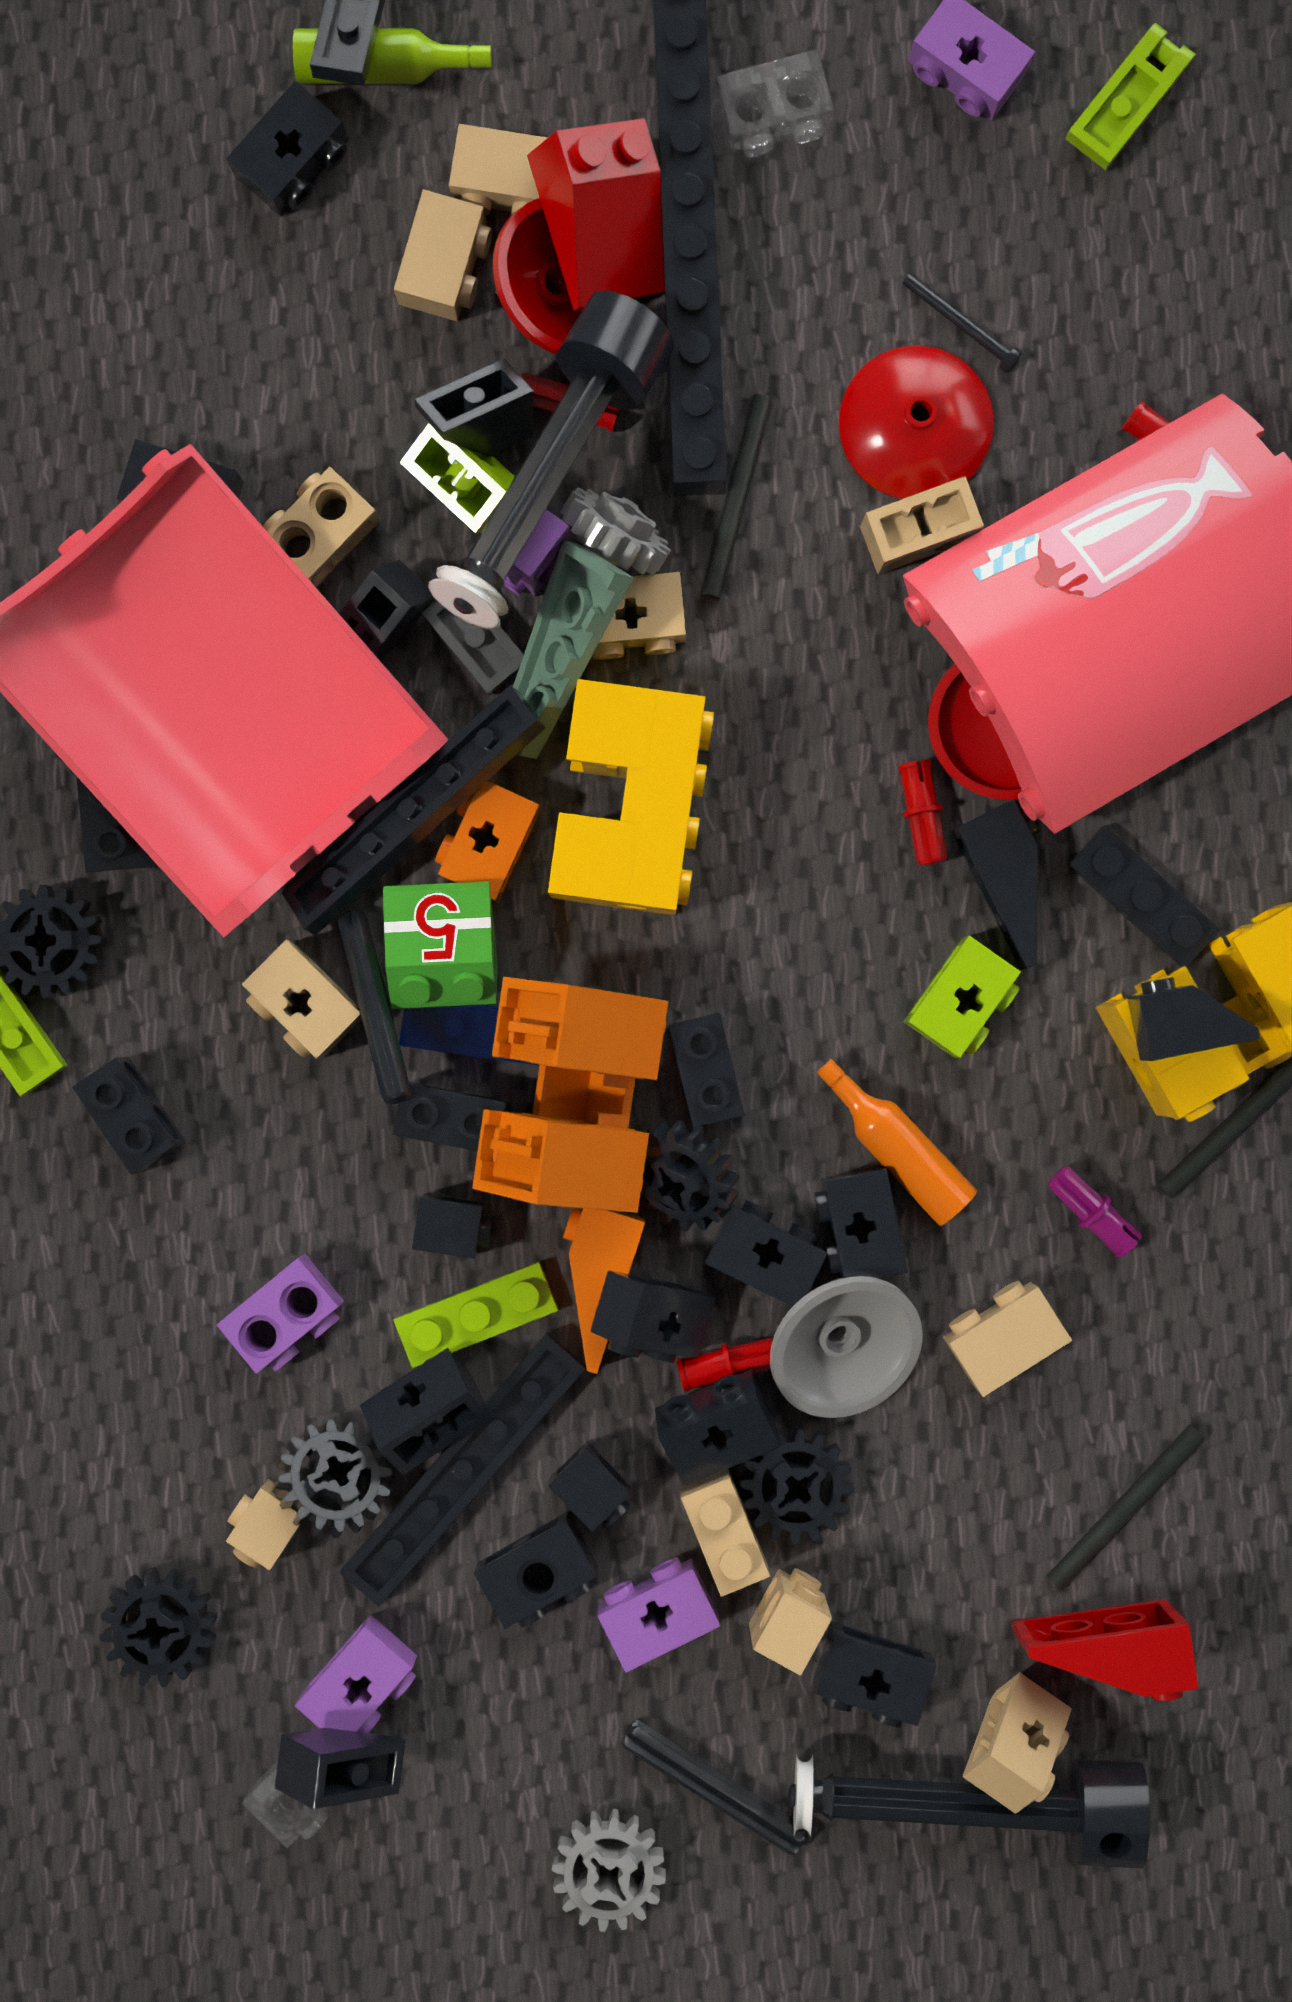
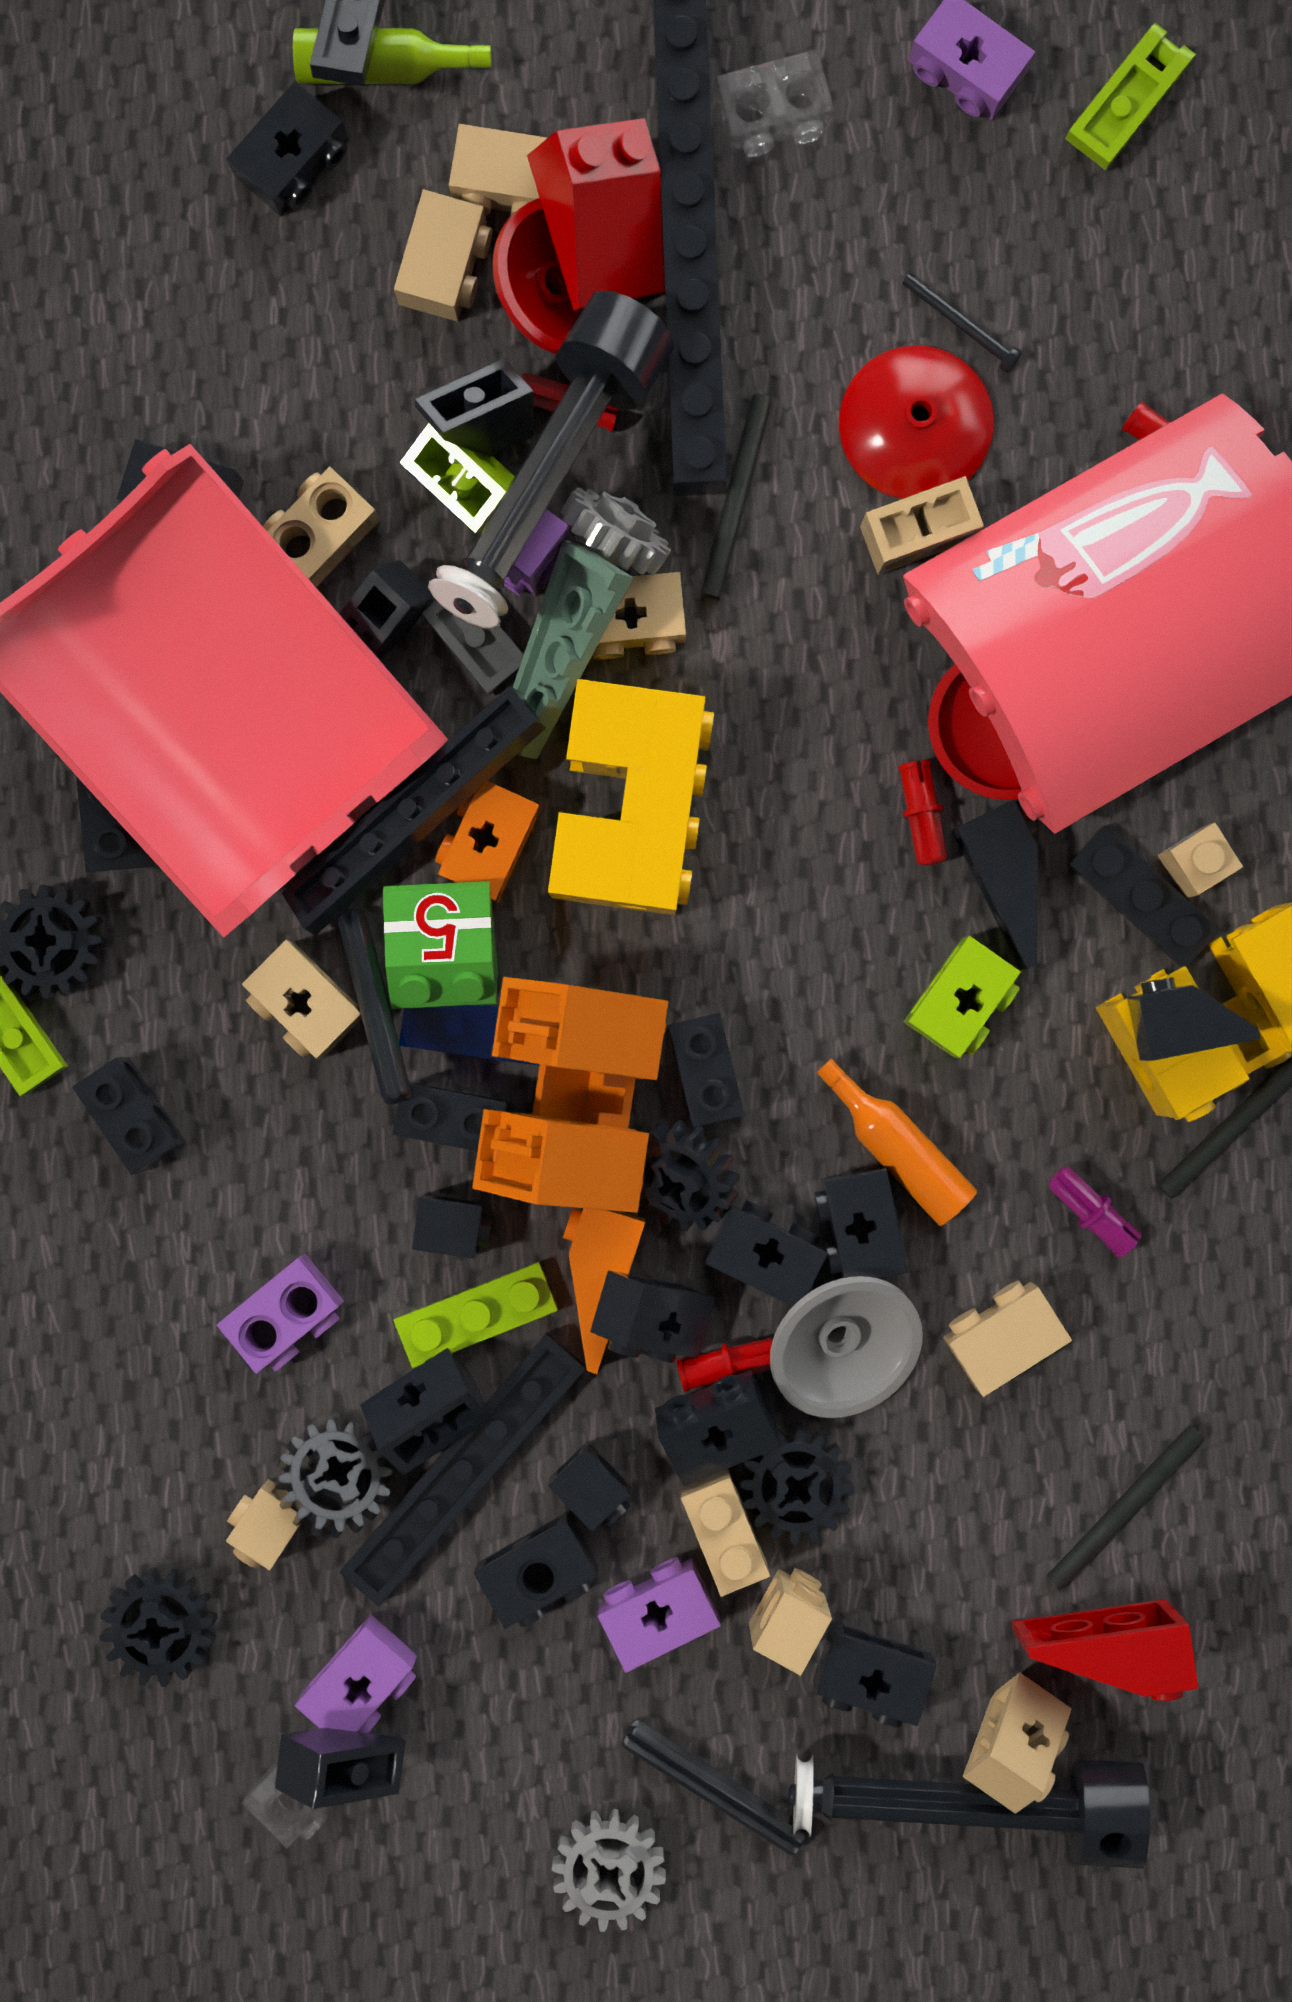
none -> tan brick [1158,822,1243,898]

